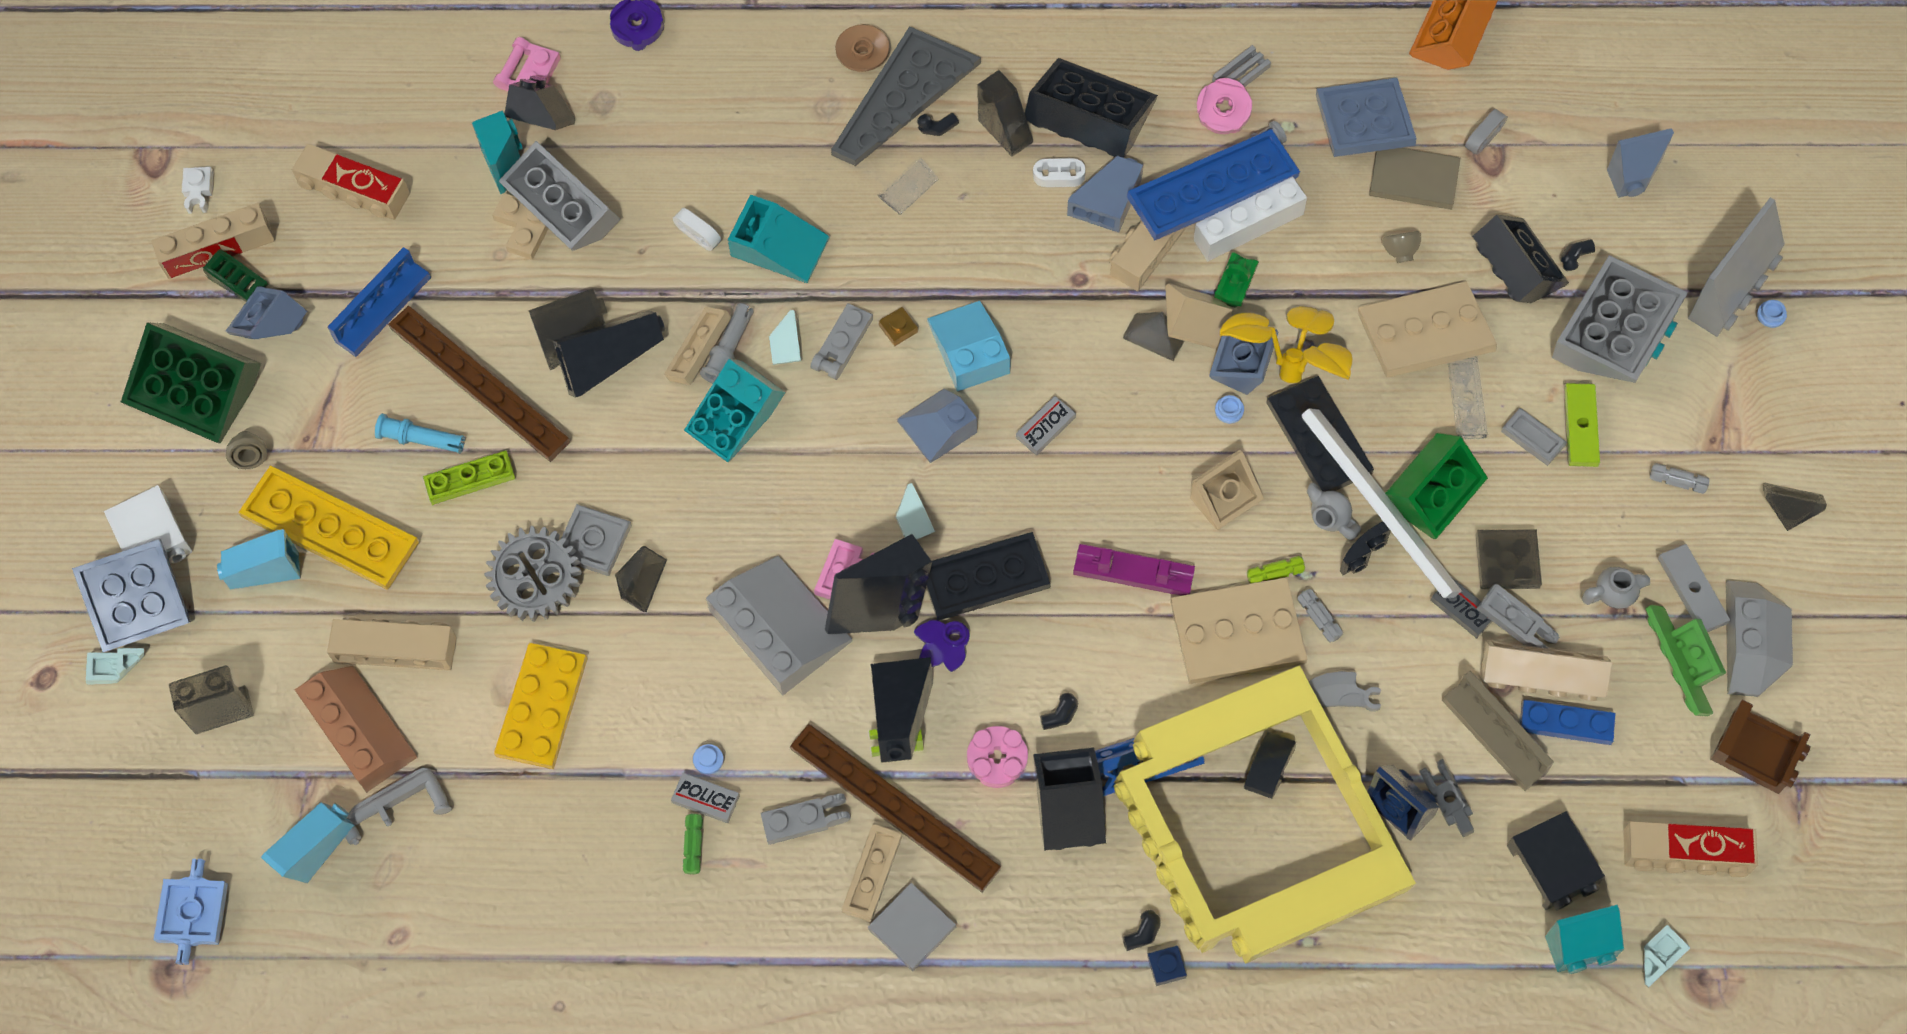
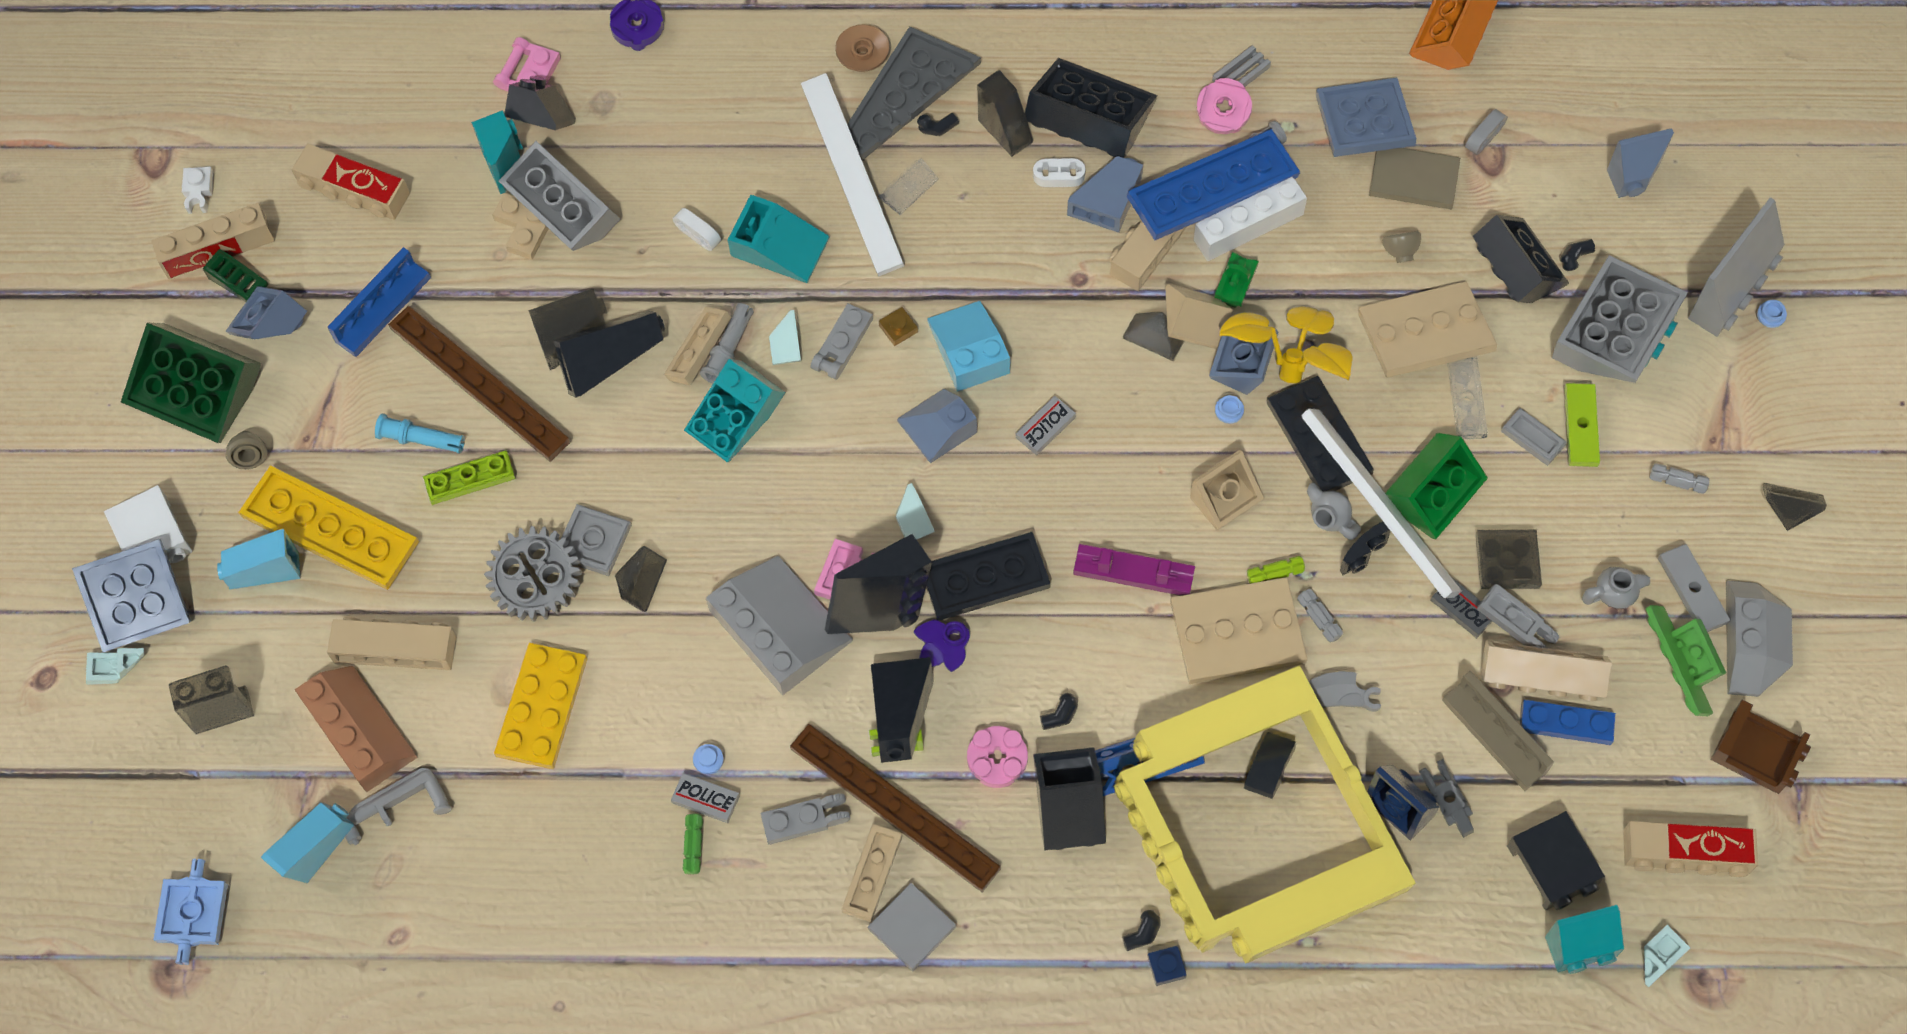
none -> white tile [801,73,904,277]

